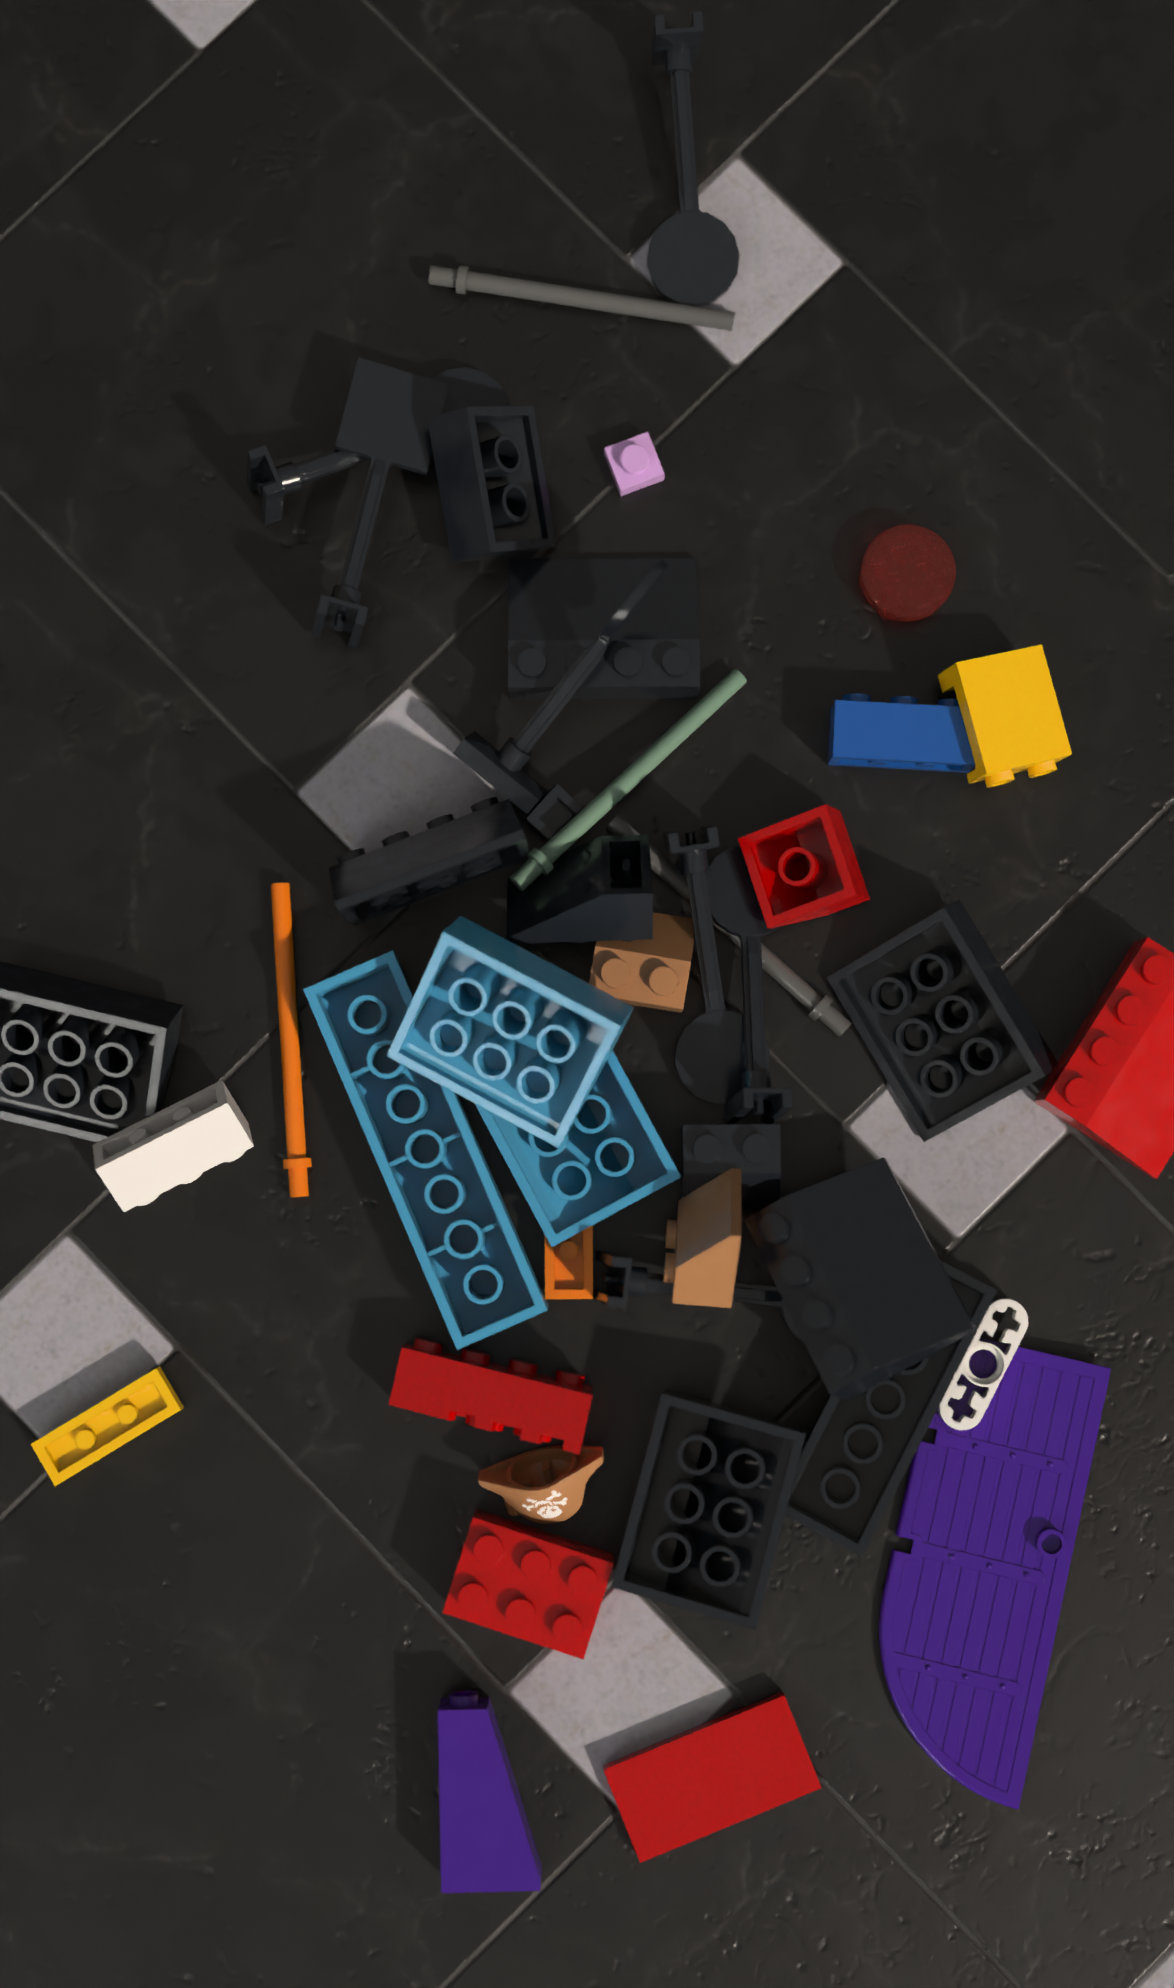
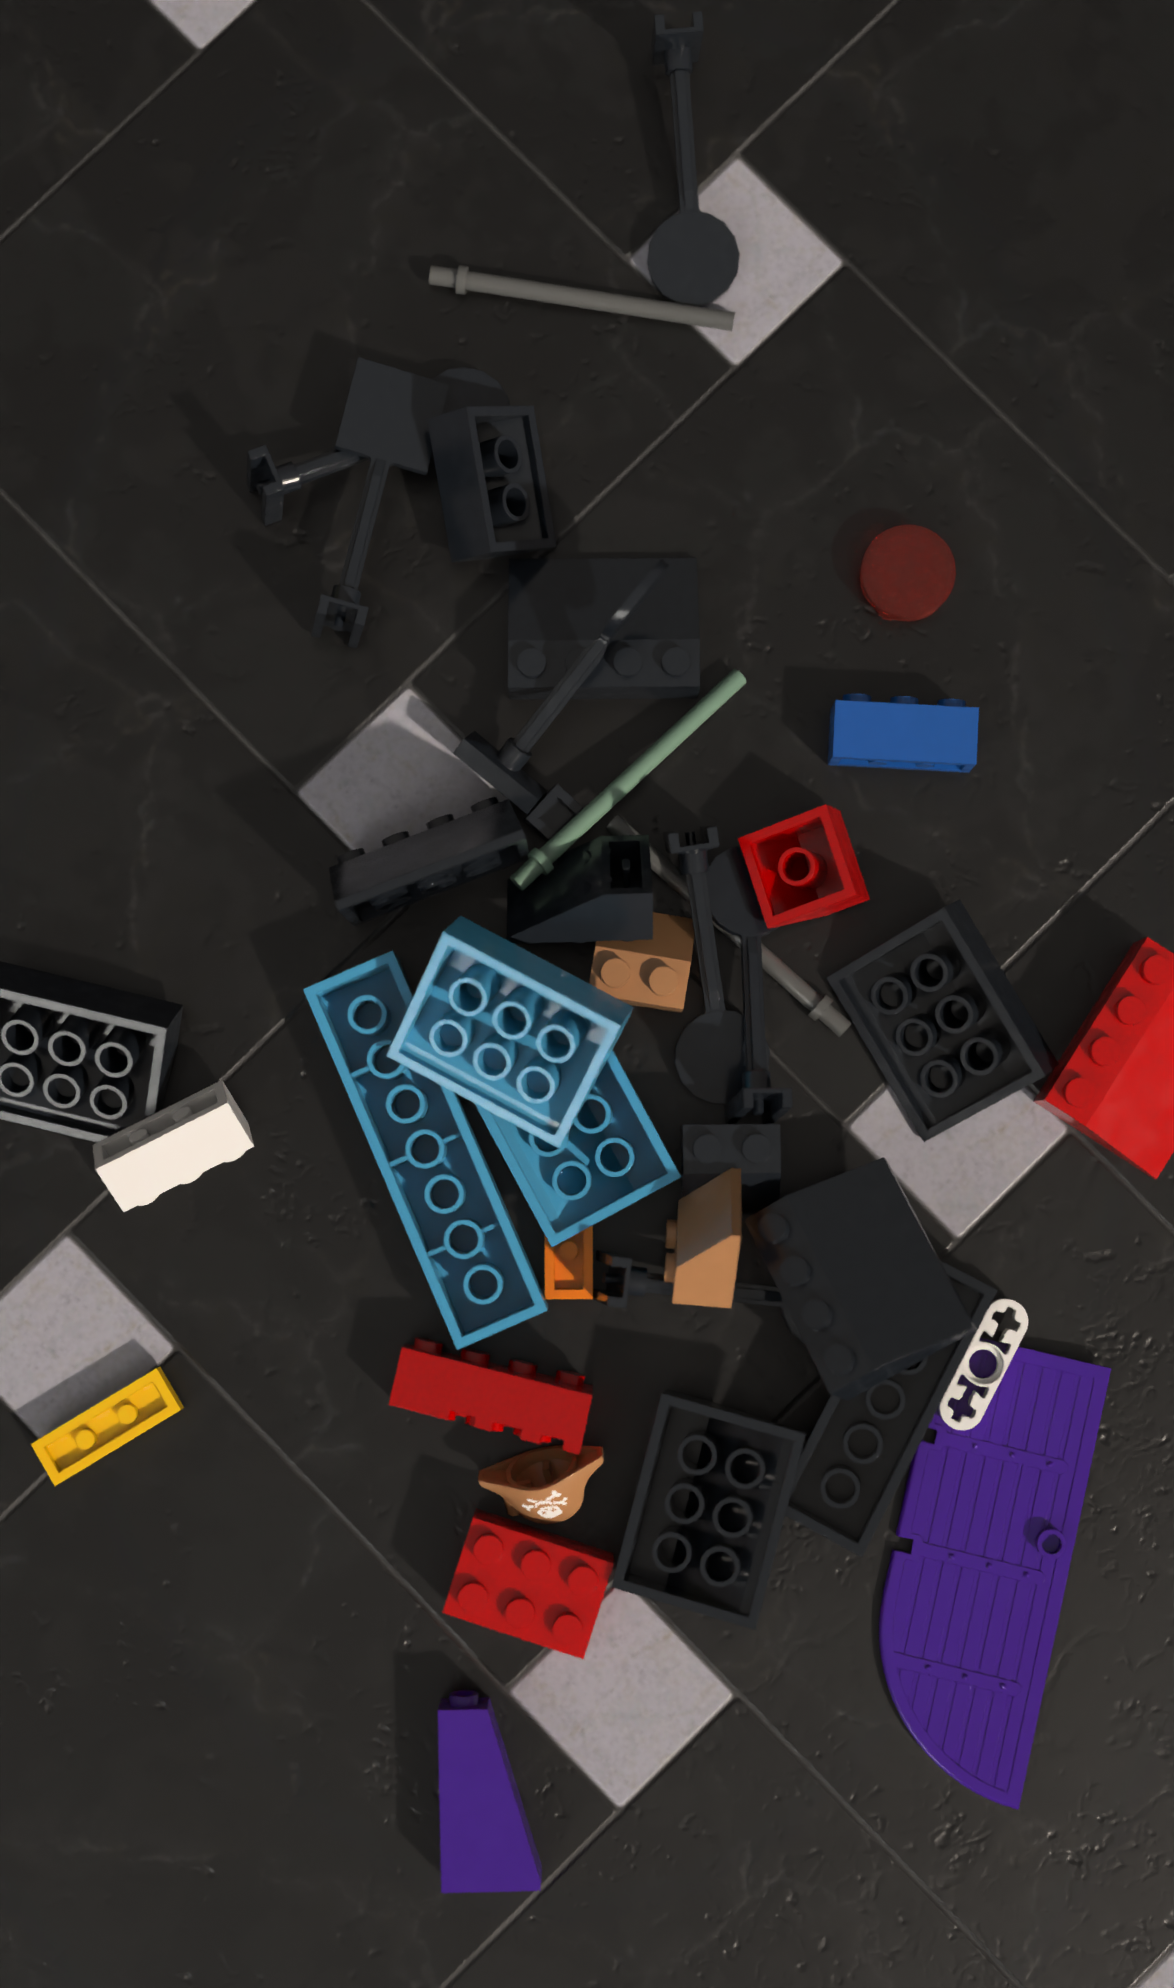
orange bar [271,883,312,1198] -> none
red tile [603,1691,822,1863] -> none
lavender plate [604,432,665,496] -> none
yellow panel [938,644,1072,788] -> none

